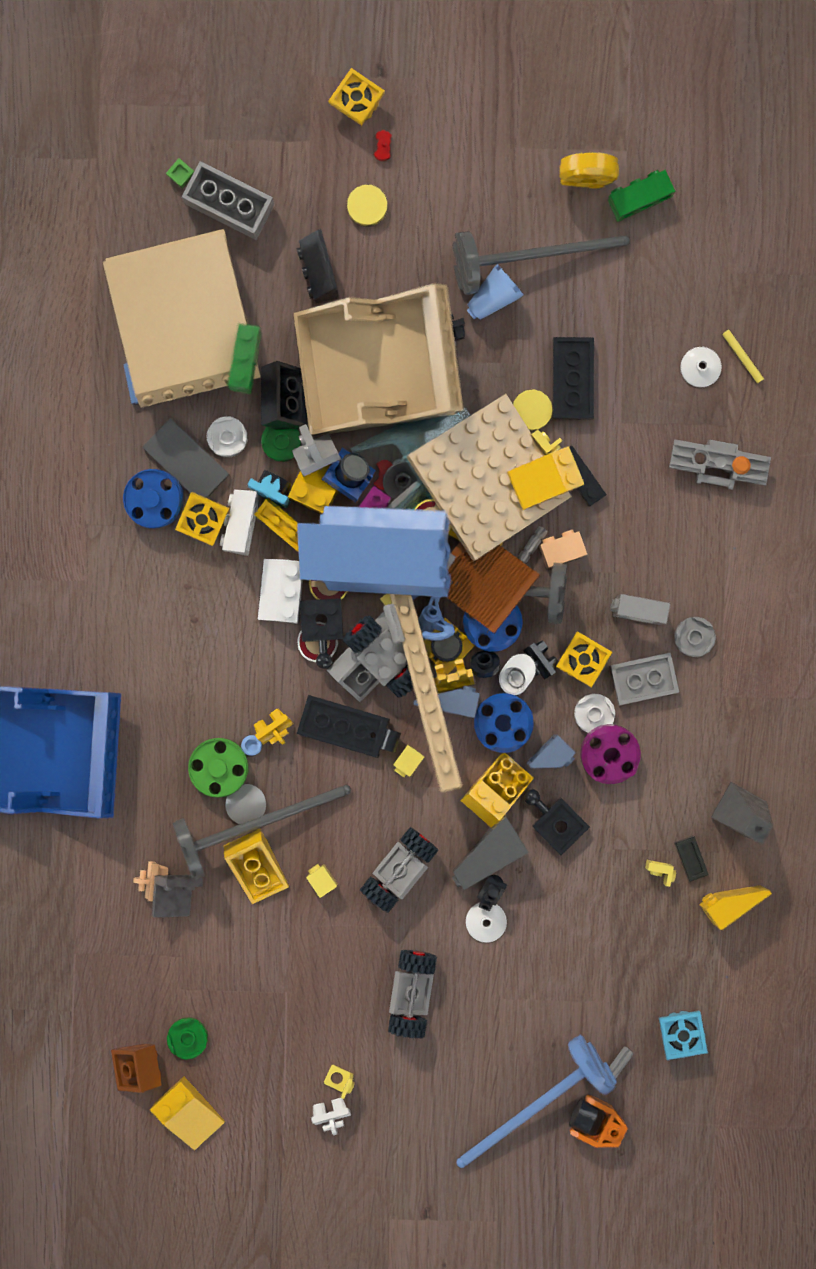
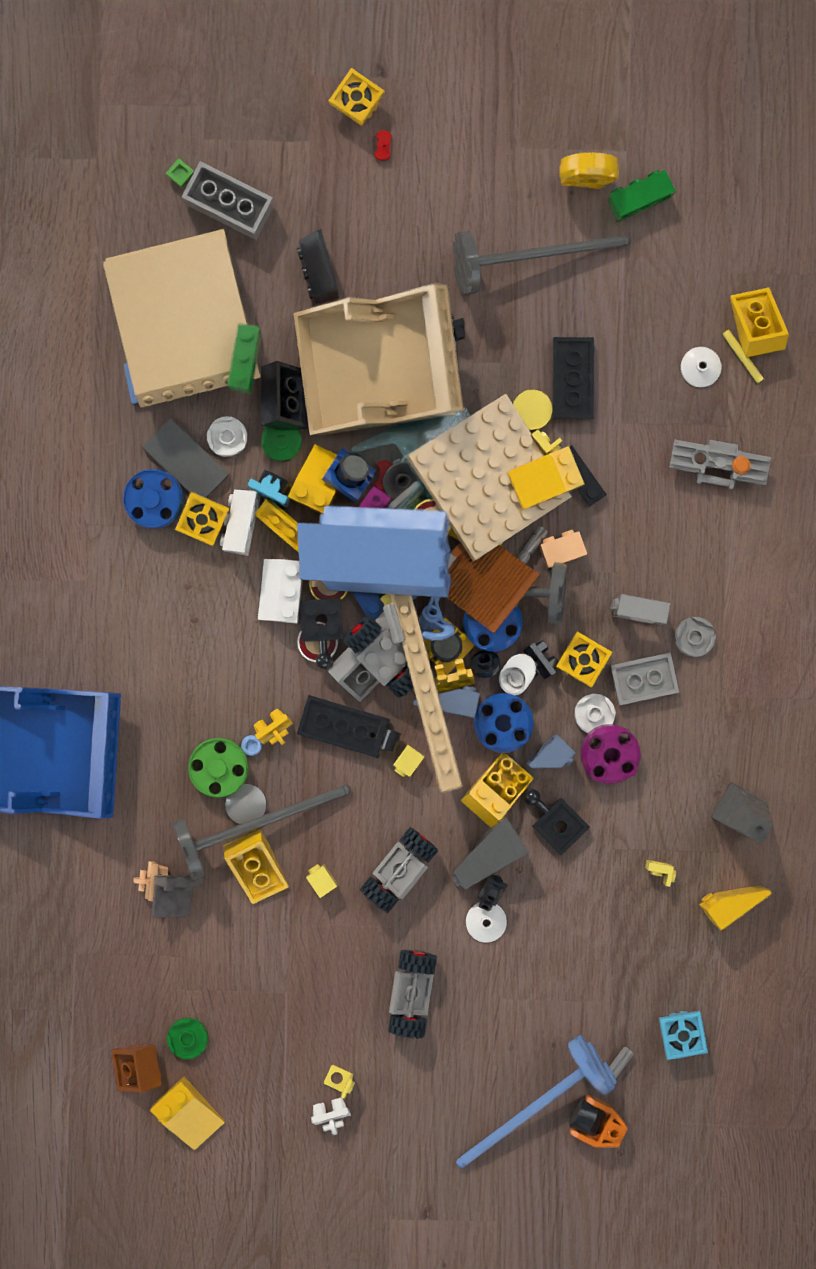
light grey bracket [292,424,341,477] -> none
light yellow tile [347,185,387,226] -> none
light blue cone [467,264,524,320] -> none
pearl dark grey tile [675,836,709,882] -> none
none -> blue plate [353,592,384,619]
none -> yellow slope [730,288,789,357]

